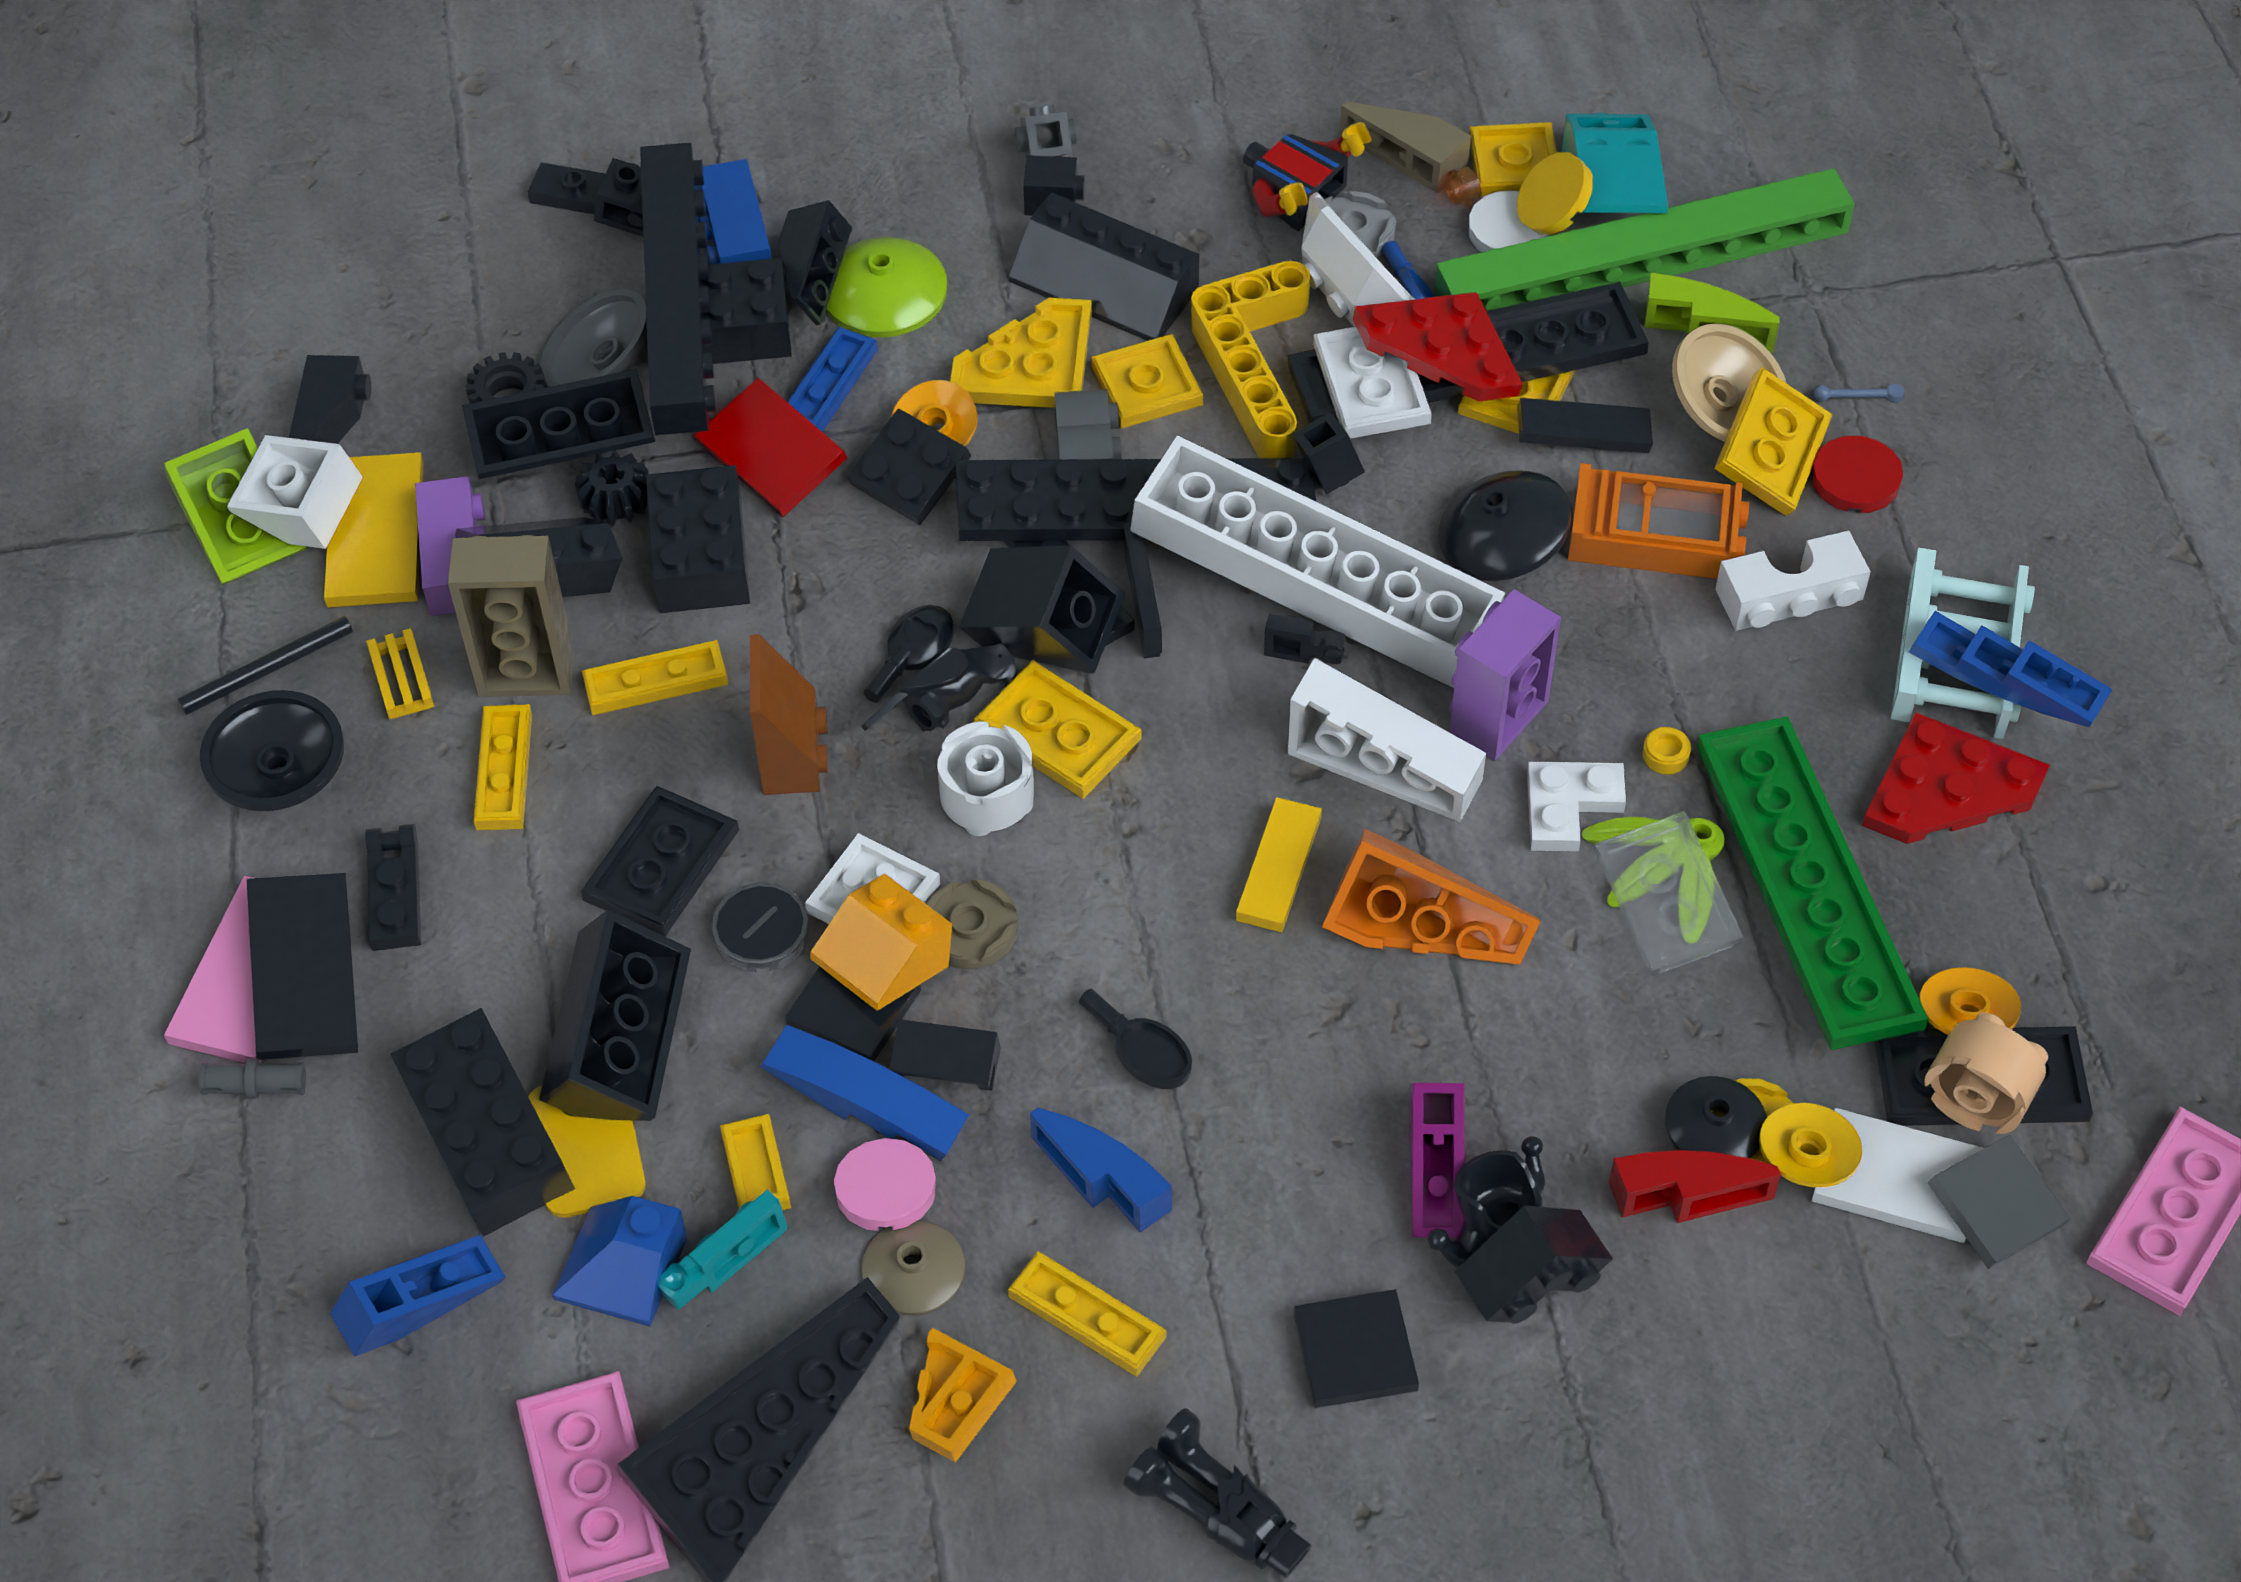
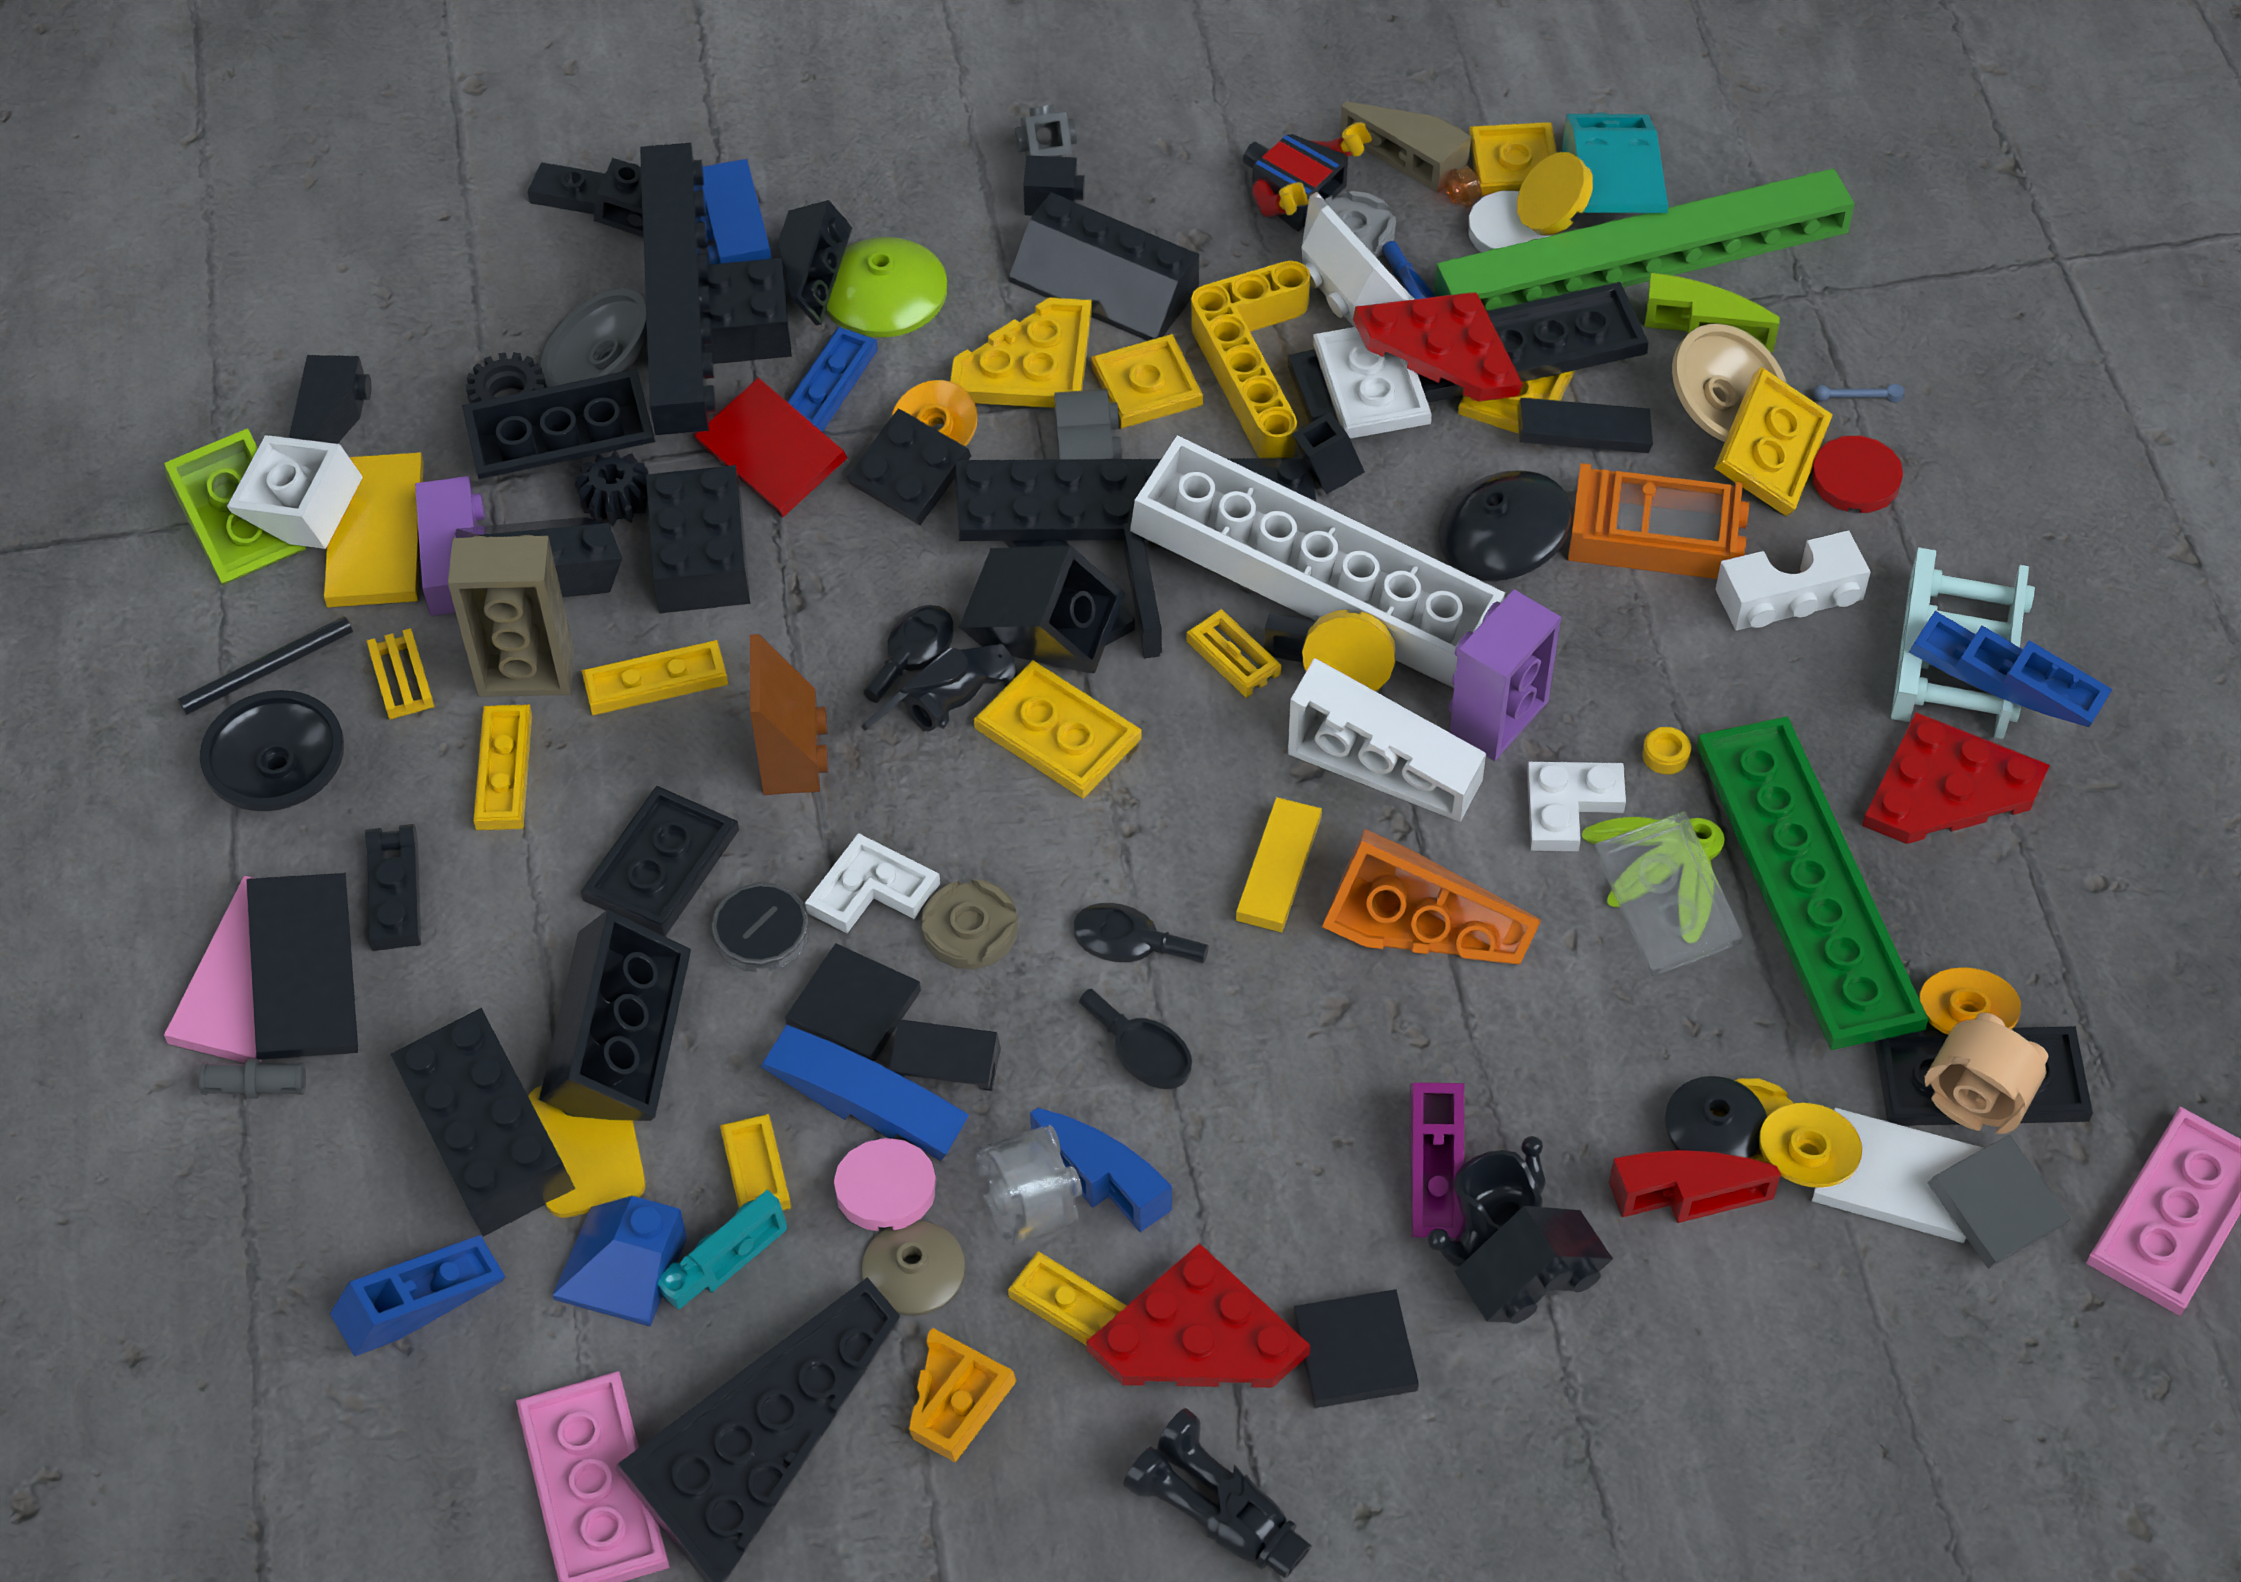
light orange slope [810,873,953,1011] -> none
white brick [937,722,1034,836] -> none
none -> clear brick [976,1125,1082,1245]
none -> black piece [1074,903,1209,963]
none -> red plate [1086,1243,1310,1388]
none -> yellow tile [1186,609,1282,698]
none -> yellow tile [1302,610,1396,692]

